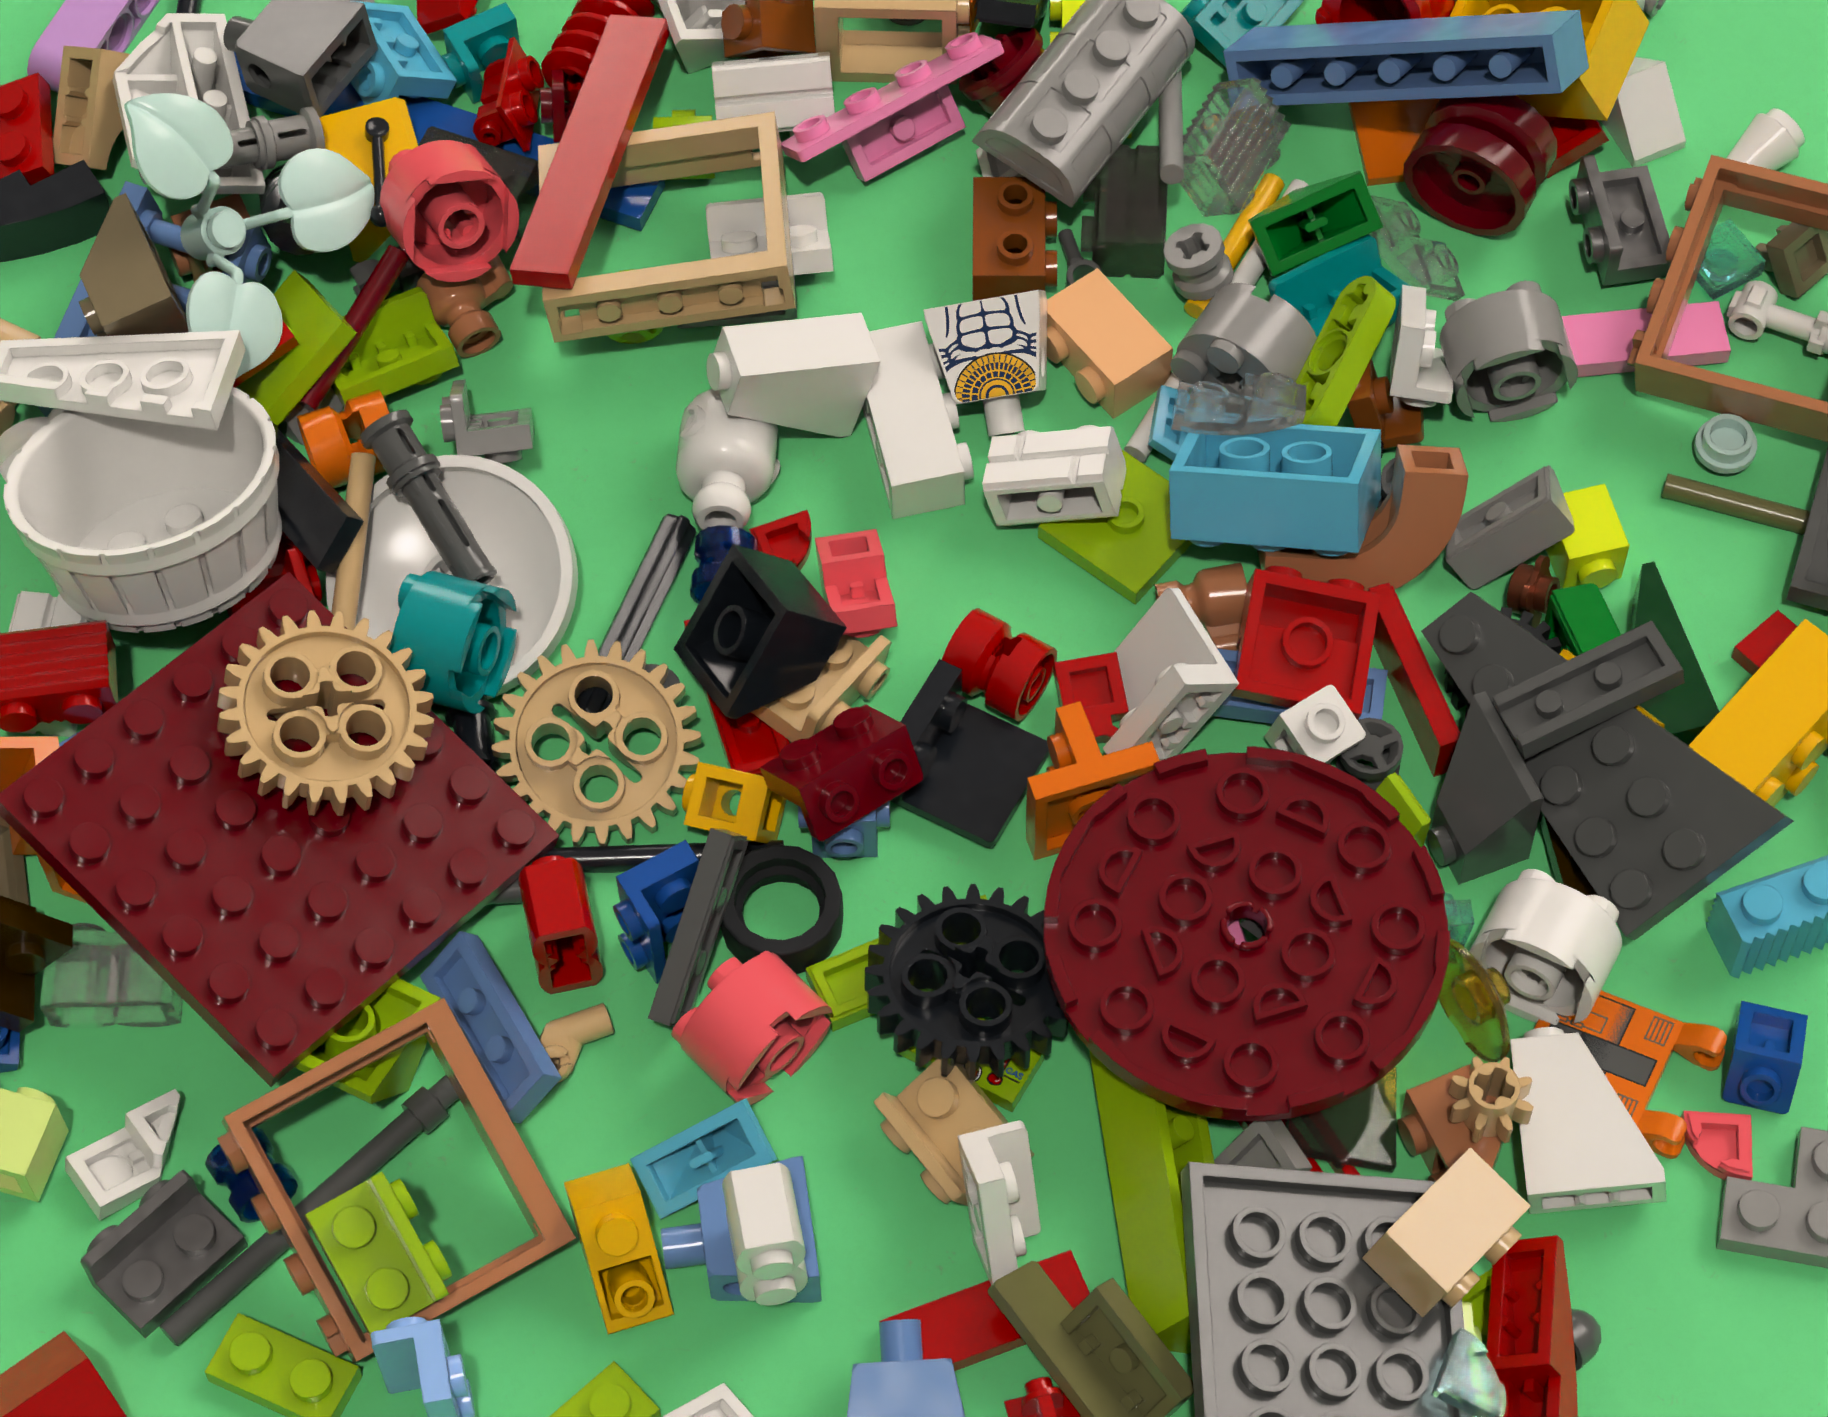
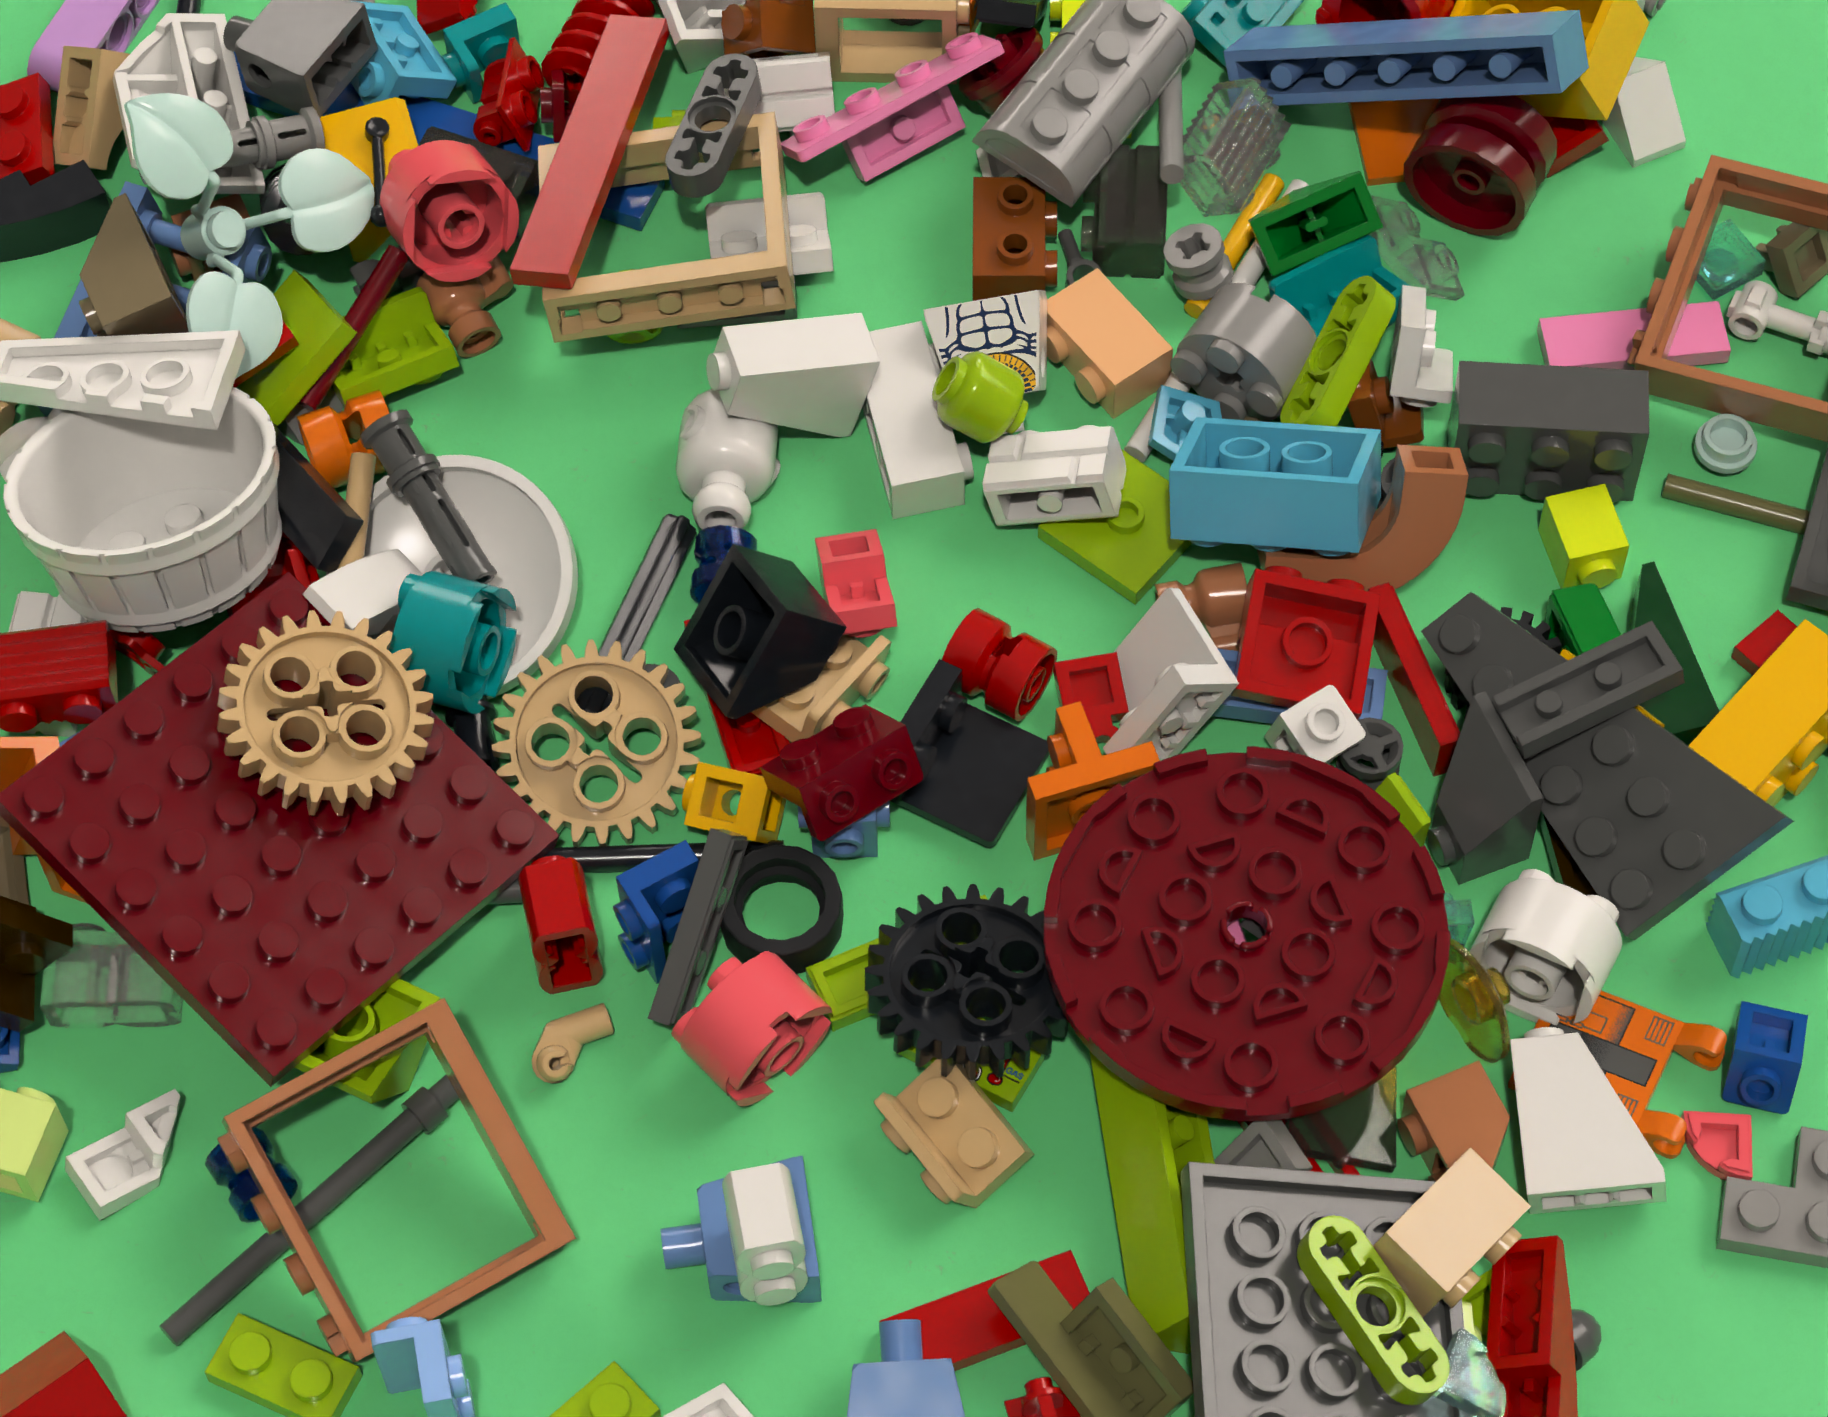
flat silver bracket [80,1170,248,1339] -> none
lime bracket [304,1171,452,1338] -> none
medium blue plate [420,931,562,1124] -> none
light grey bracket [440,379,534,463] -> none
yellow slope [564,1163,674,1335] -> none
medium azure slope [630,1098,777,1220] -> none
red tile [749,510,812,570] -> none
white bracket [957,1120,1041,1286] -> none
clear slope [1171,372,1306,435] -> none
light grey brick [1440,281,1578,422] -> none
light grey slope [1446,465,1575,589] -> none
tan gear [1449,1056,1534,1143] -> none
copper plate [1507,555,1560,628] -> none
flat silver bracket [1569,155,1671,286] -> none
white cone [1727,108,1805,171] -> none
none -> red plate [110,629,166,675]
none -> white slope [302,549,423,635]
none -> dark grey beam [665,54,762,198]
none -> lime head [932,351,1028,443]
none -> lime beam [1297,1215,1450,1405]
none -> dark grey brick [1447,361,1649,502]

